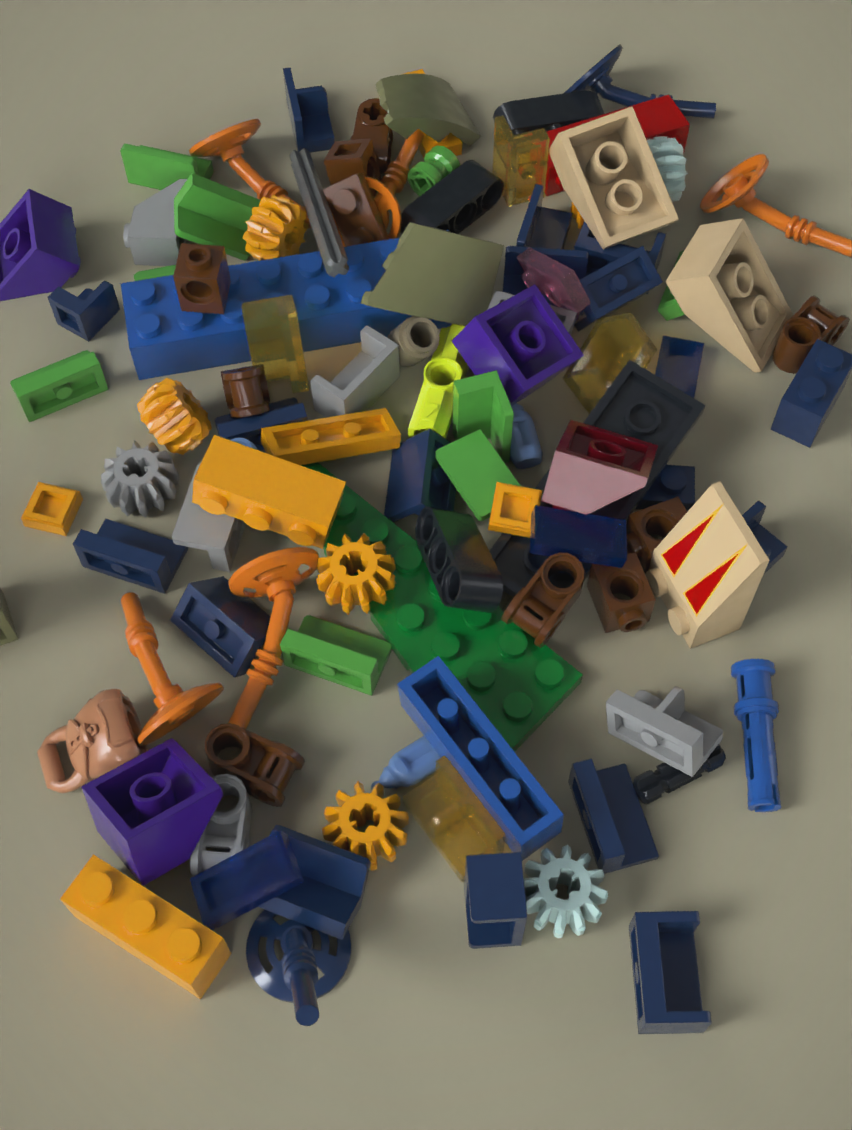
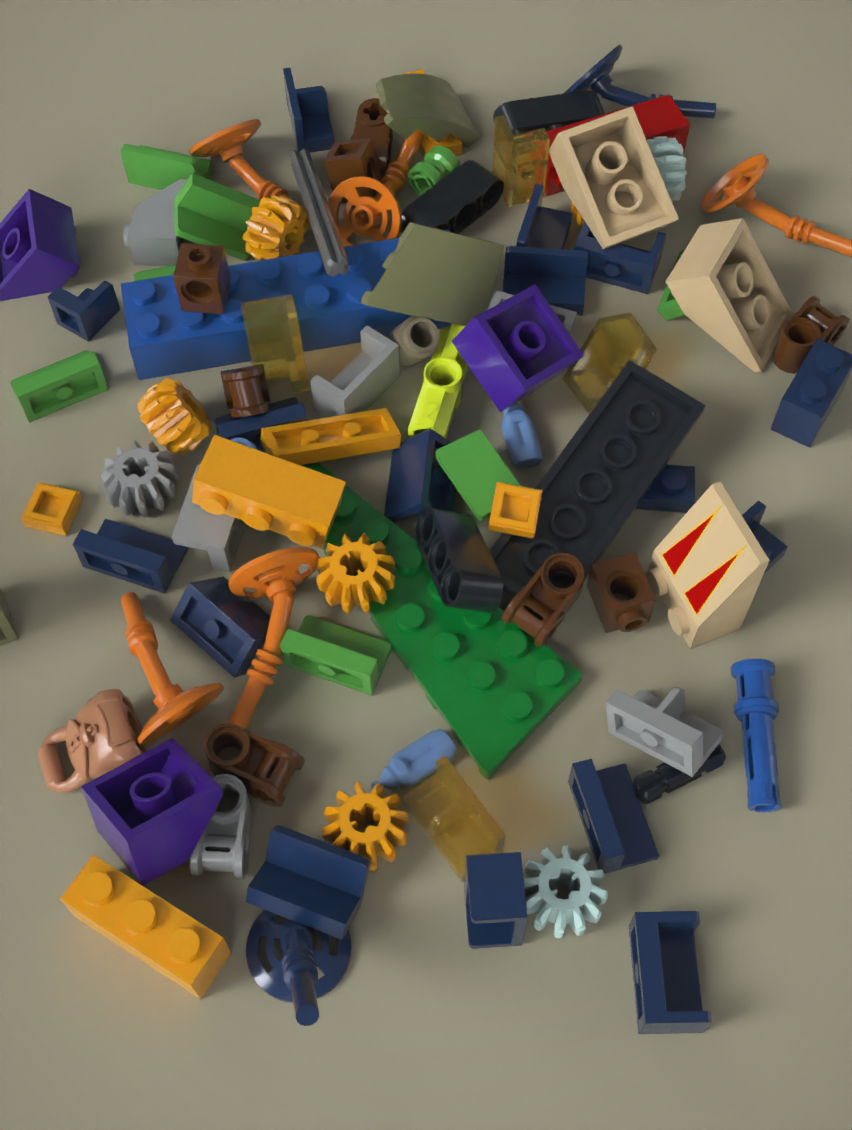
clear blue tile [190,830,304,930] -> none
reddish brown plate [323,173,389,246] -> none
blue brick [397,656,564,861] -> none
bright green panel [452,370,514,463] -> none
clear pink plate [517,247,591,321] -> none
clear blue tile [530,505,627,568] -> none
slope [541,420,658,515] -> none
dark blue panel [570,245,663,332] -> none
reddish brown brick [622,496,687,574] -> none
clear blue tile [655,335,704,398] -> none

